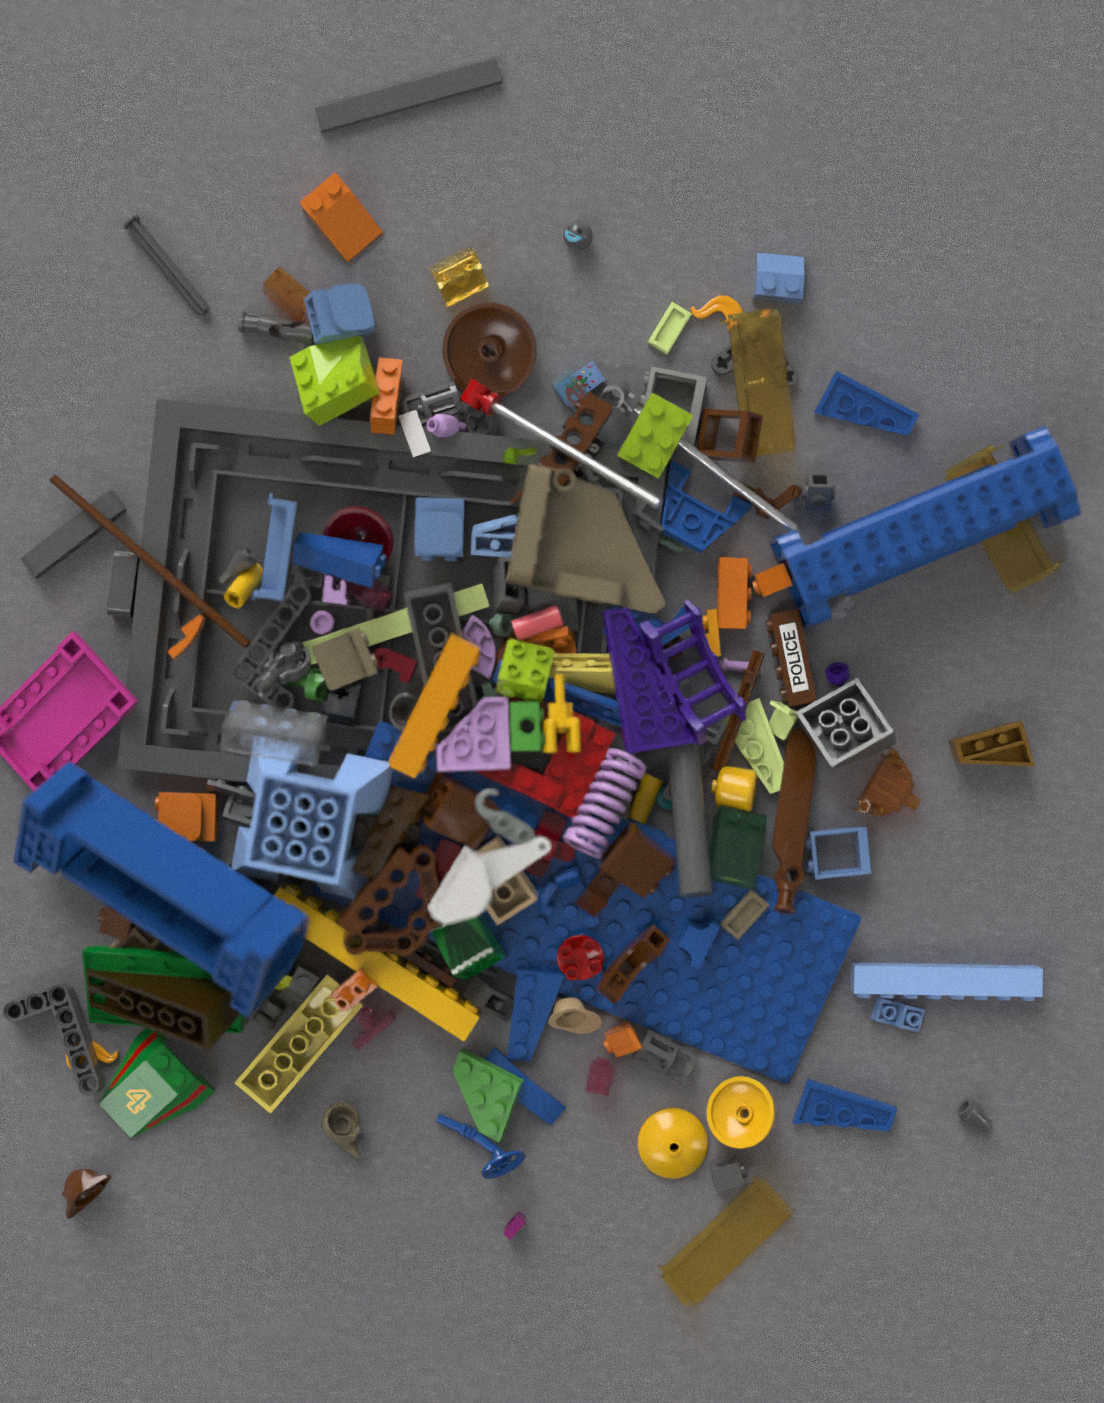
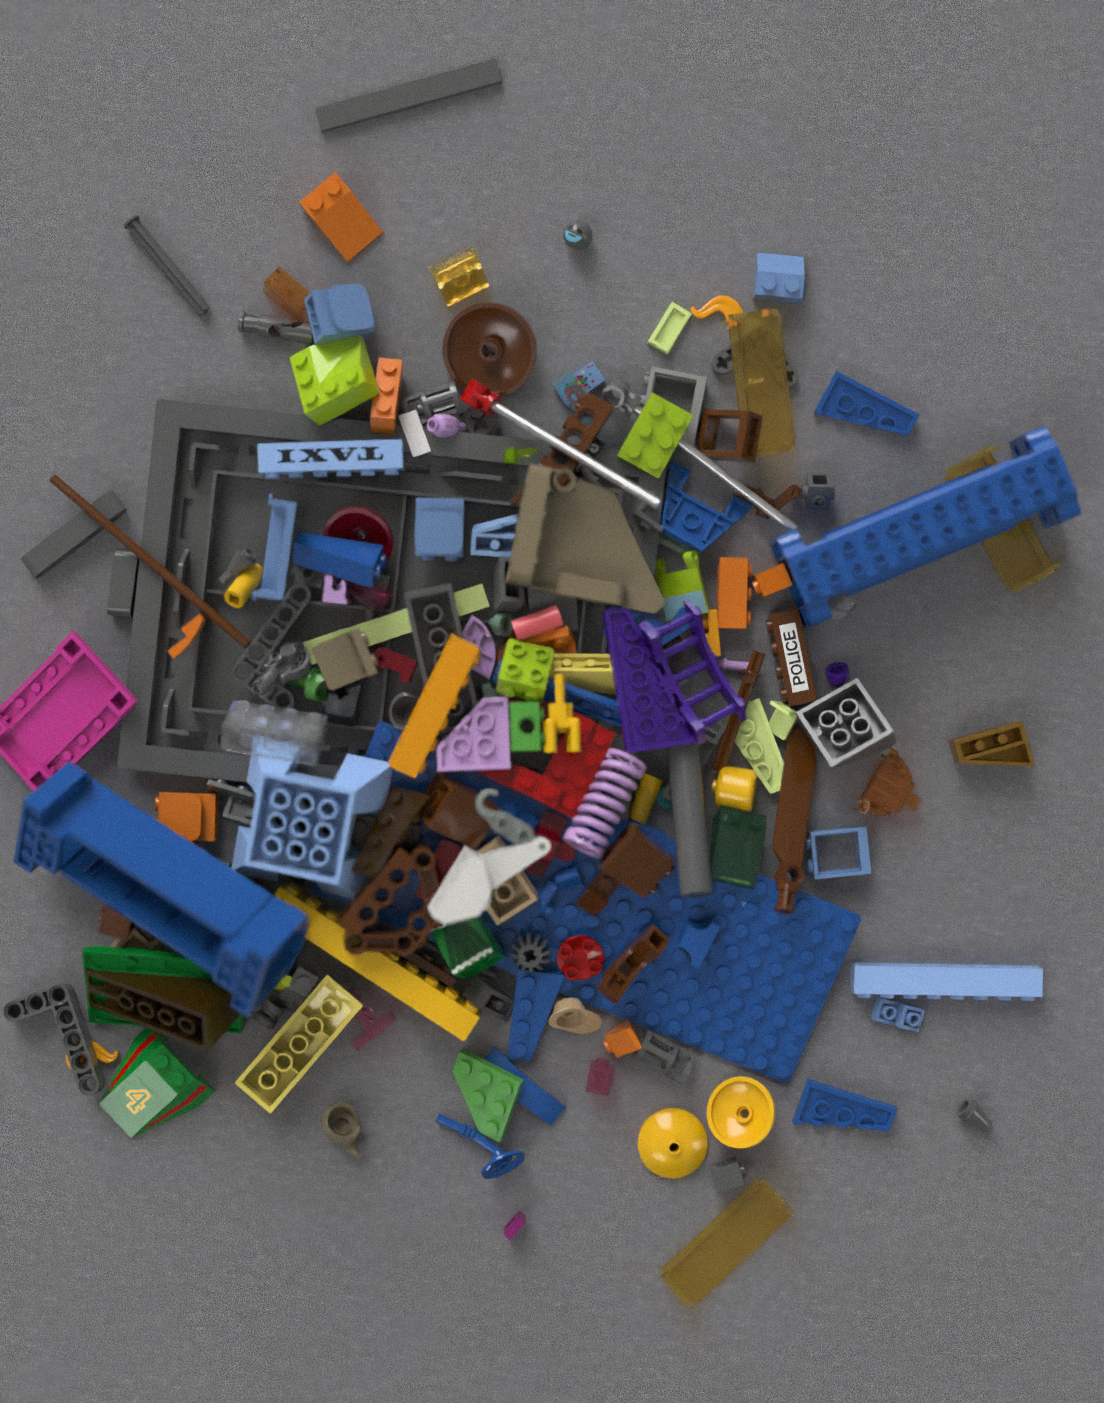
reddish brown hat [62,1169,111,1219] -> none
lavender tile [310,611,335,635] -> none
orange hips [331,967,378,1011] -> none
dark tan tile [720,888,770,940] -> none
none -> light blue brick [258,439,404,479]
none -> dark grey gear [510,932,551,974]
none -> lime flag [655,550,710,622]

